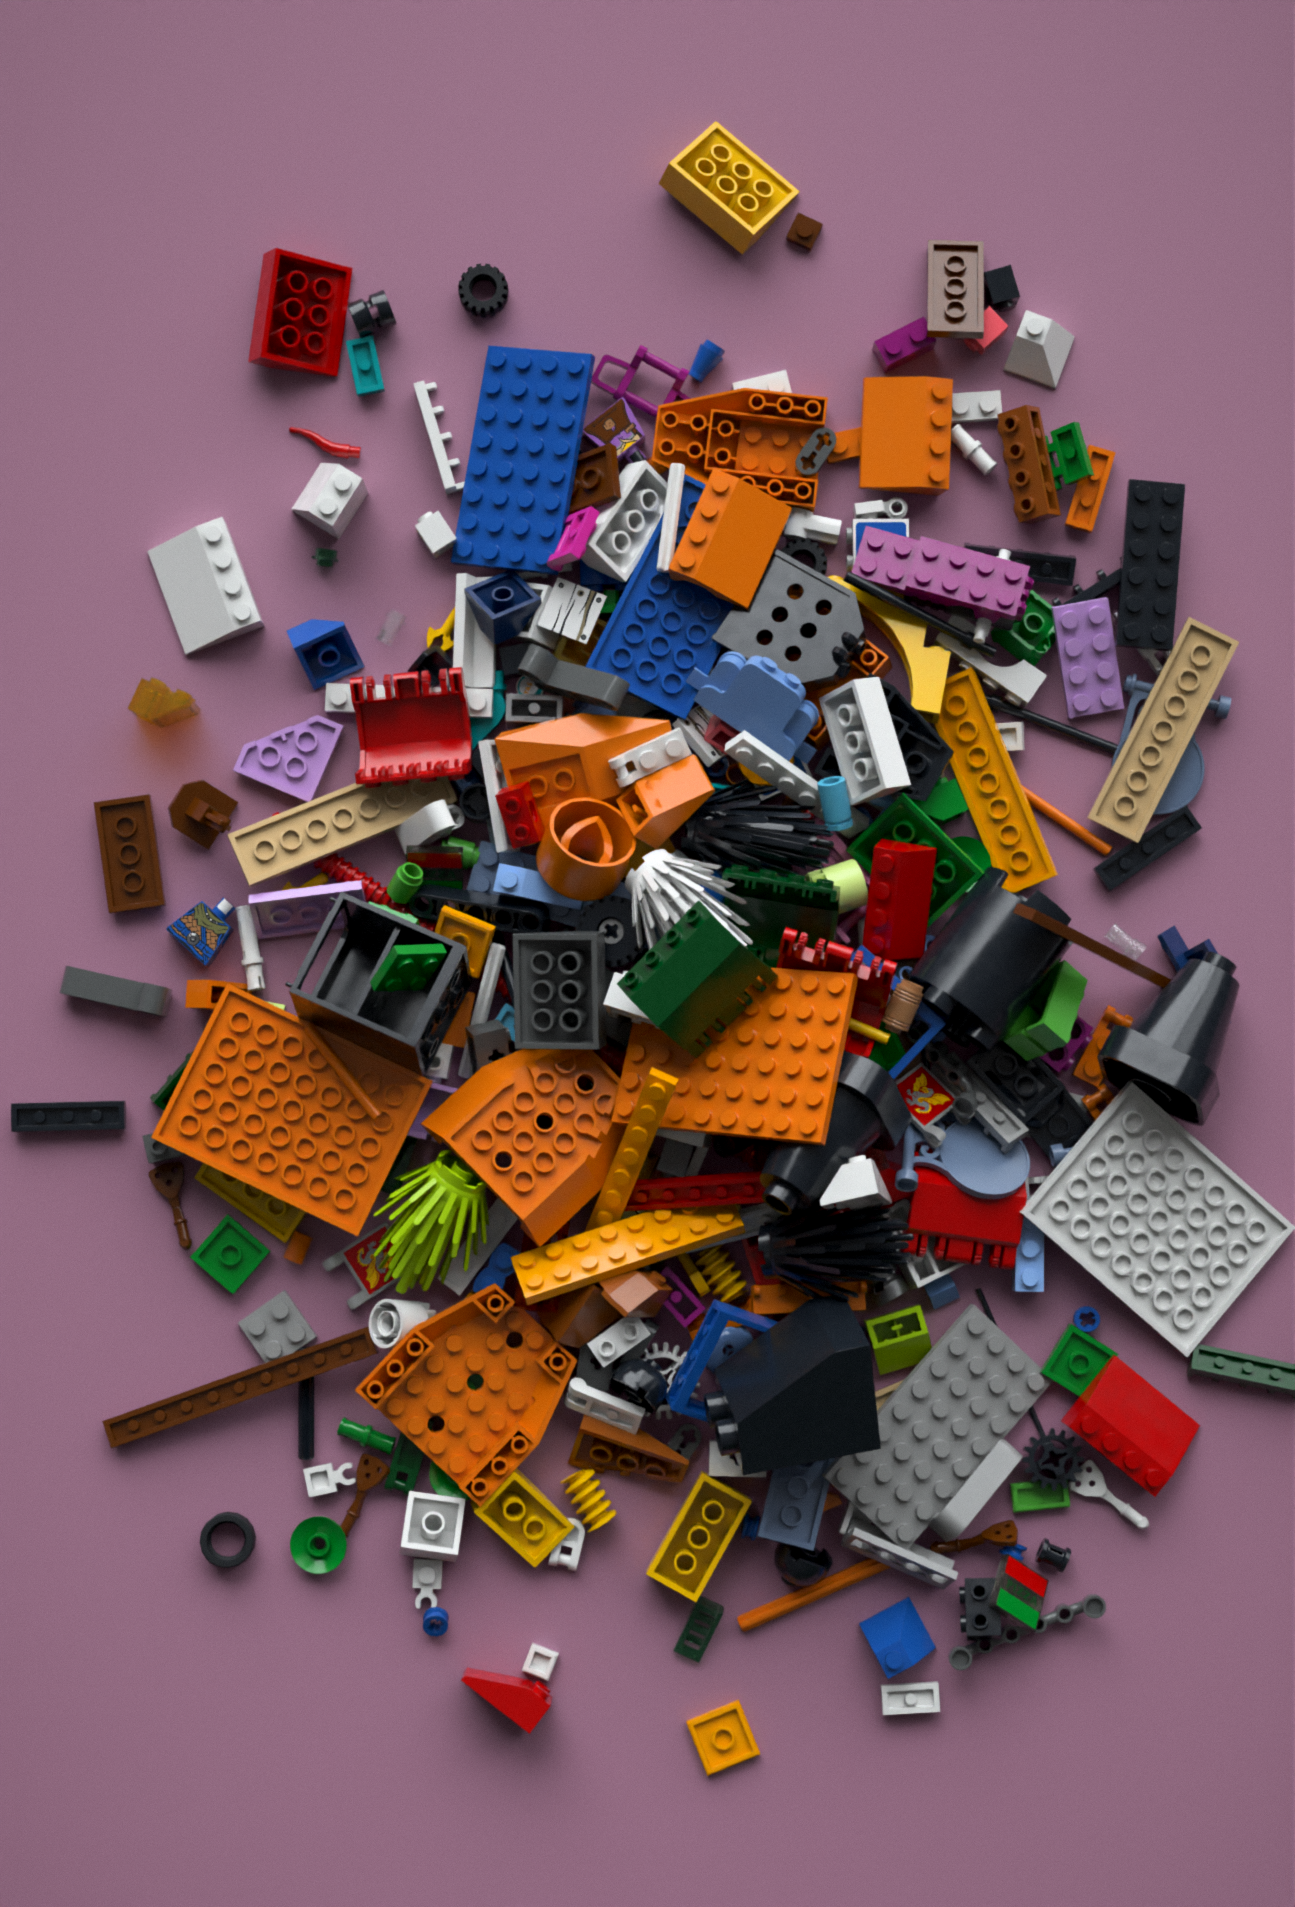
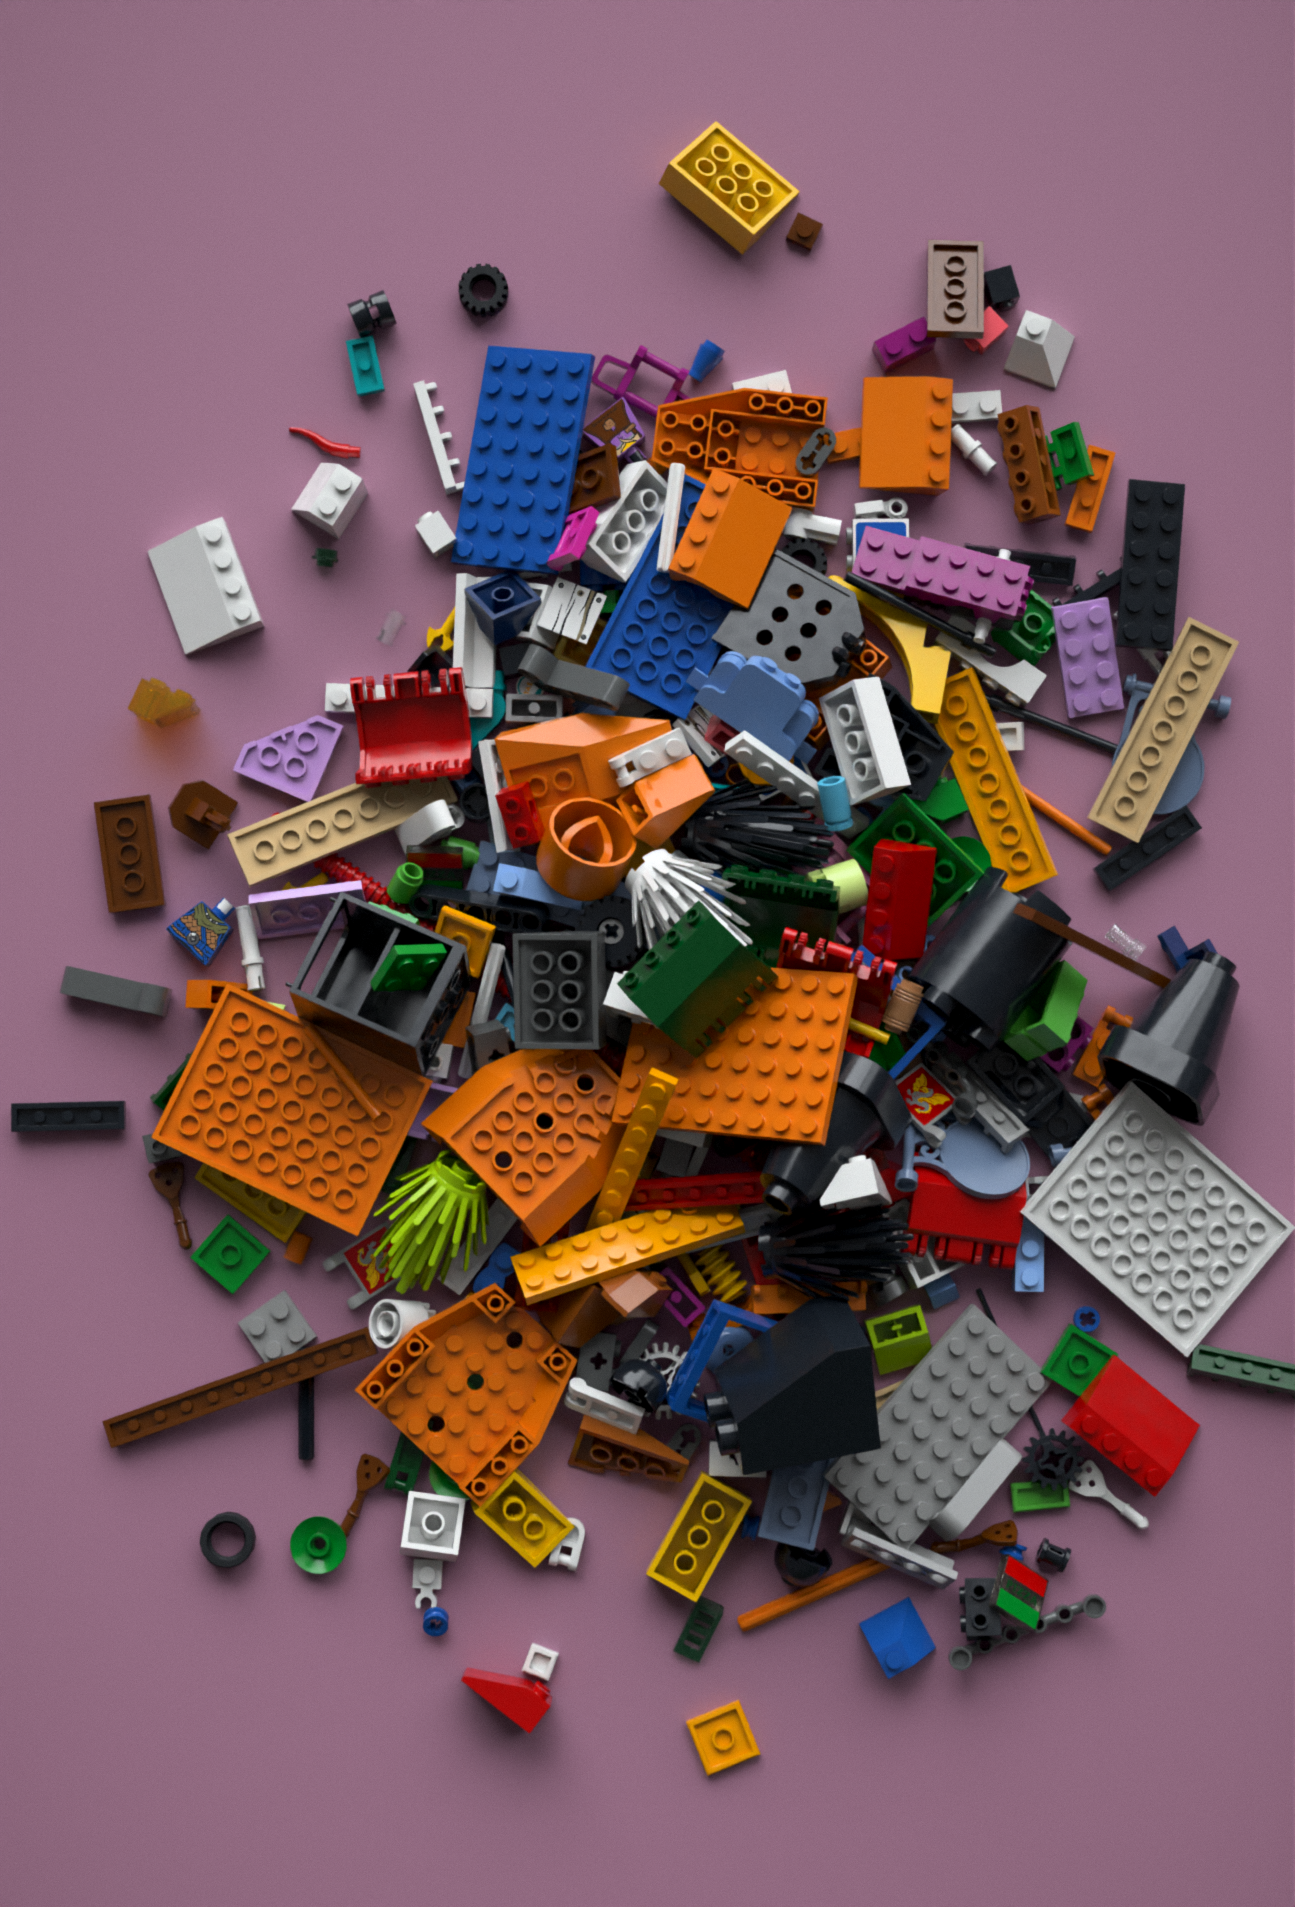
red slope [248,248,353,377] -> none
blue slope [286,619,365,690] -> none
white plate [303,1462,356,1497] -> none
green pin [337,1417,396,1455] -> none
yellow piece [560,1469,617,1533] -> none
white brick [587,1317,651,1368] -> none
white plate [881,1681,940,1715] -> none

